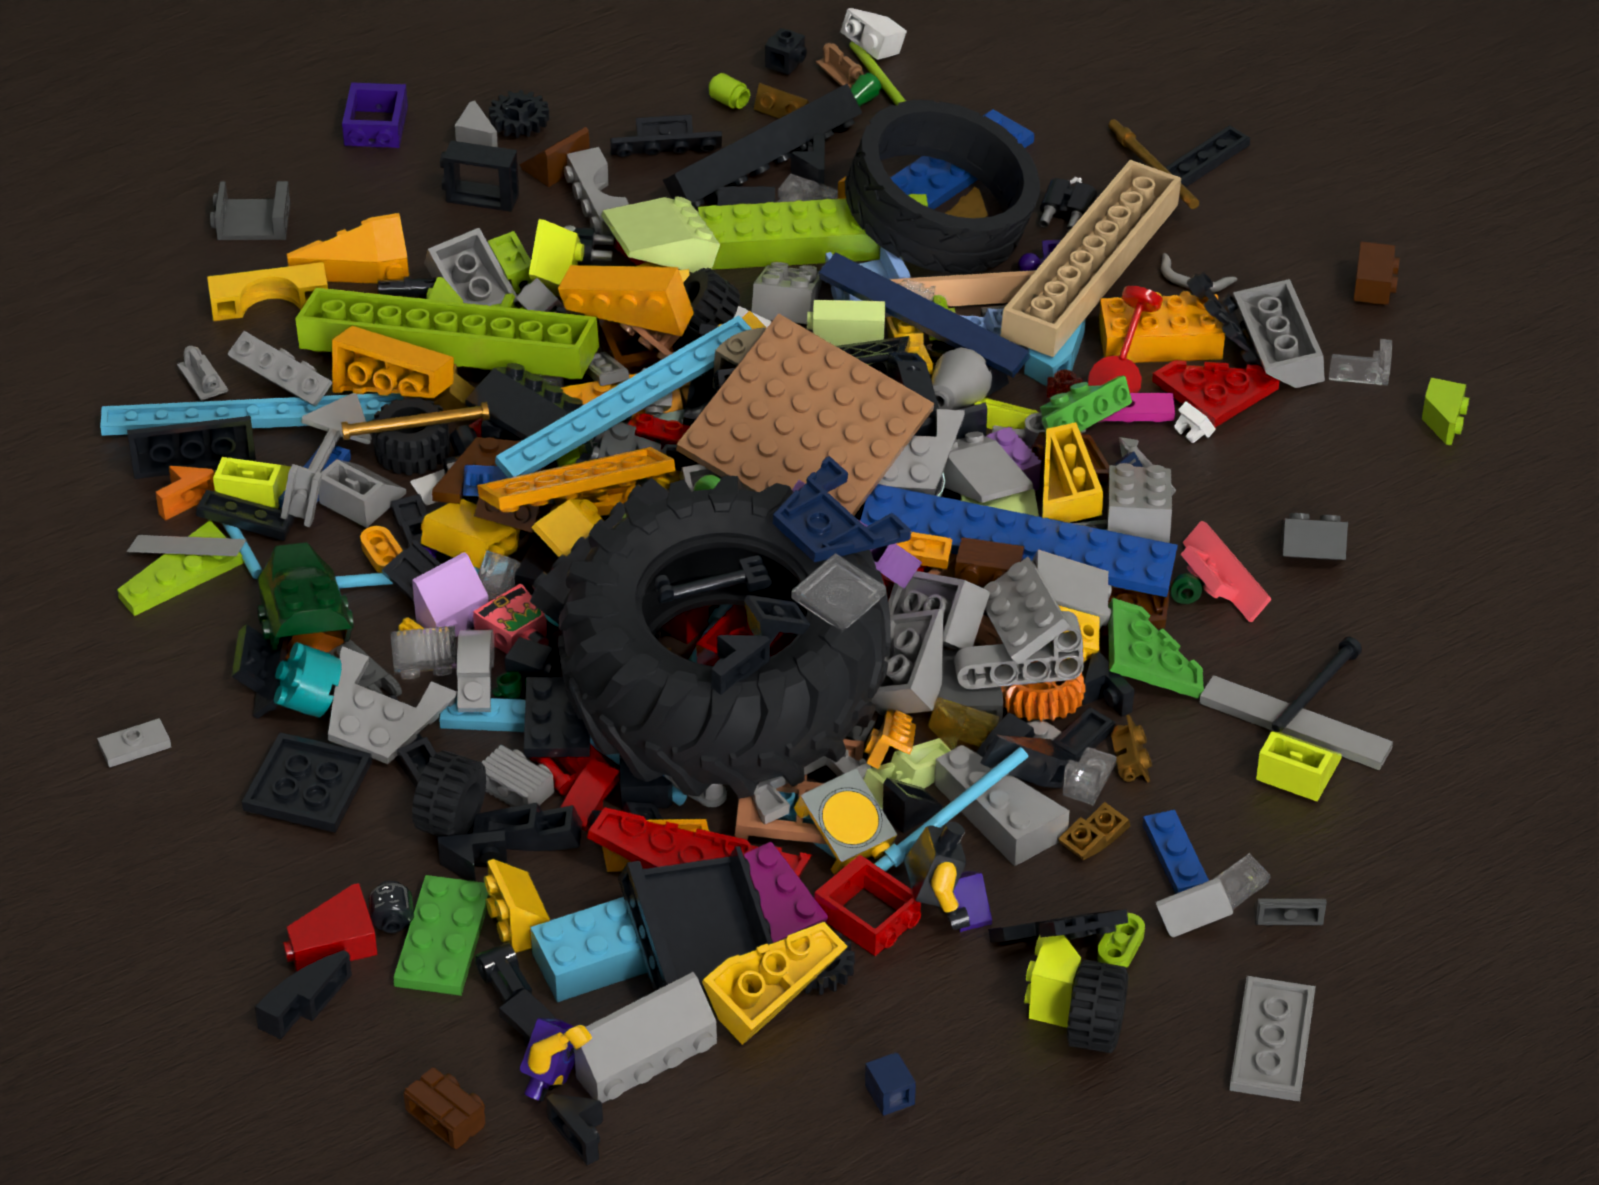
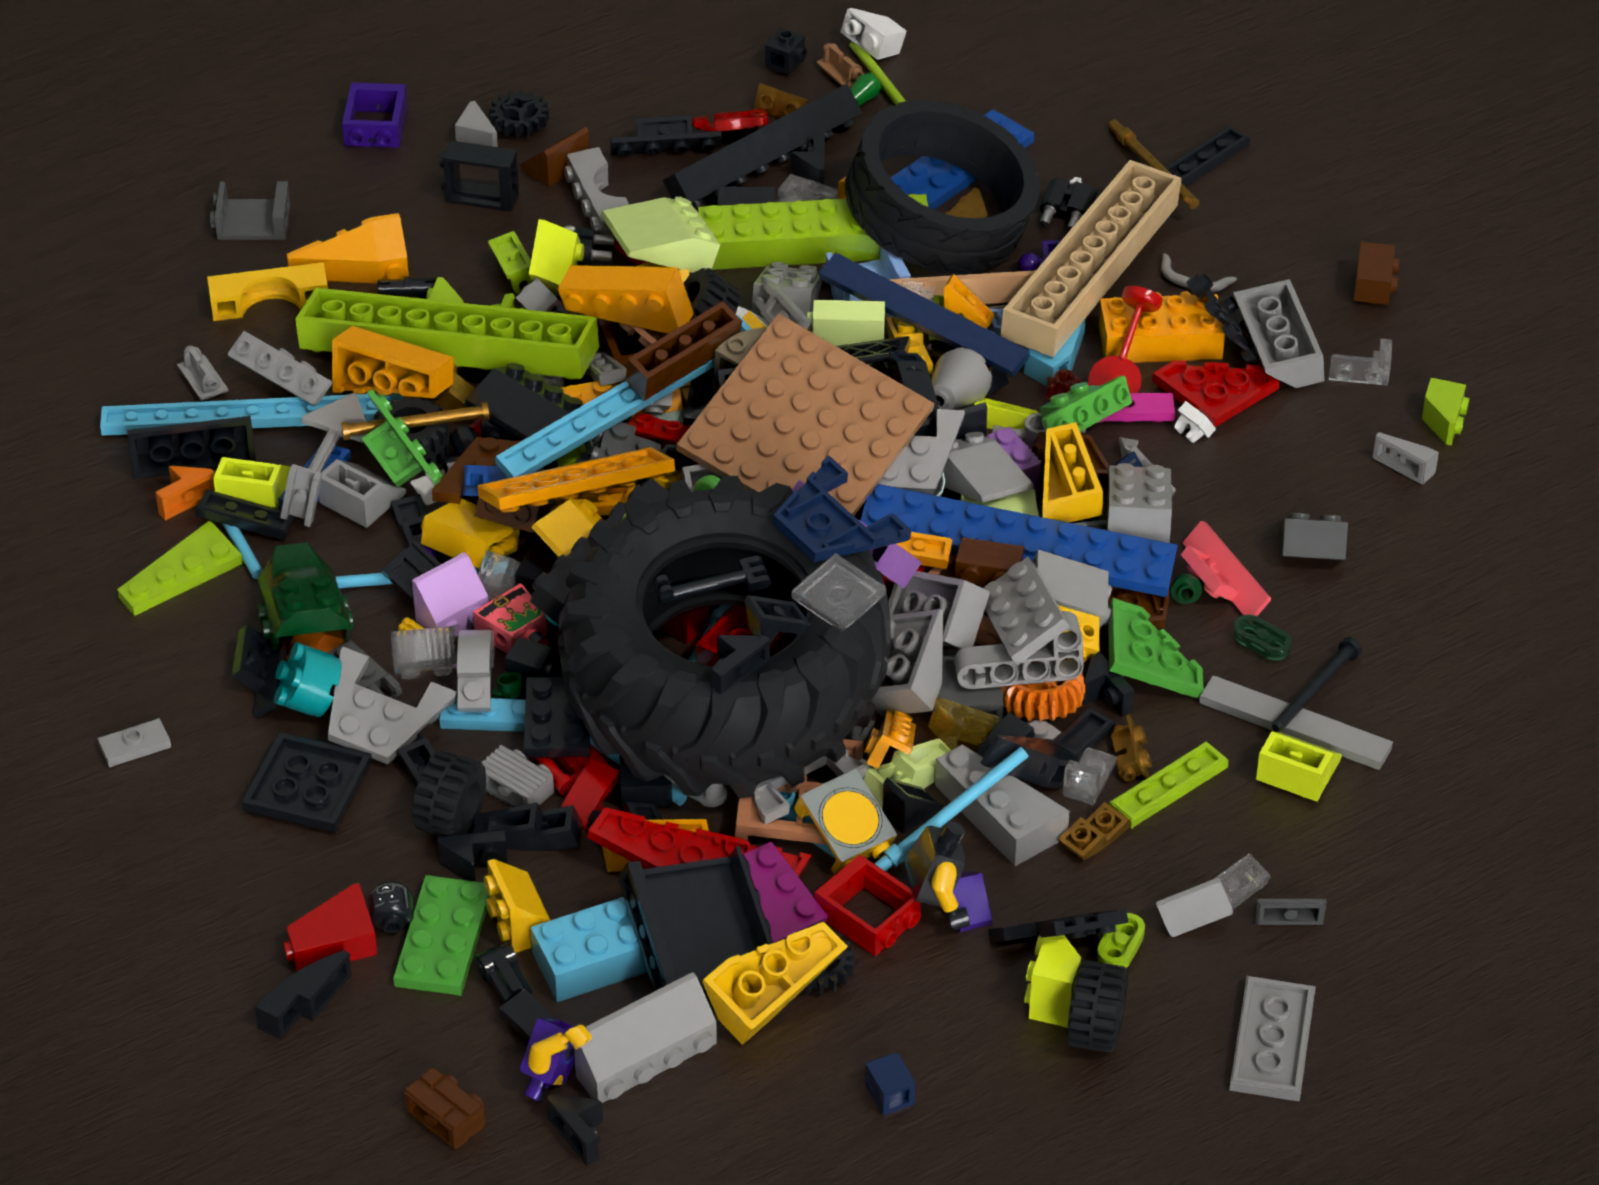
light grey sticker [127,535,247,556] -> none
light orange plate [360,526,403,573] -> none
light grey slope [424,228,519,306] -> none
lime brick [709,73,750,109] -> none
blue plate [1143,810,1209,894] -> none
none -> bright green bracket [361,389,443,488]
none -> reddish brown brick [625,301,742,401]
none -> red tile [692,109,768,131]
none -> light grey hinge [753,280,811,329]
none -> light orange slope [944,274,995,329]
none -> lime tile [1109,742,1229,829]
none -> clear green plate [1233,614,1292,661]
none -> light grey slope [1372,432,1439,485]

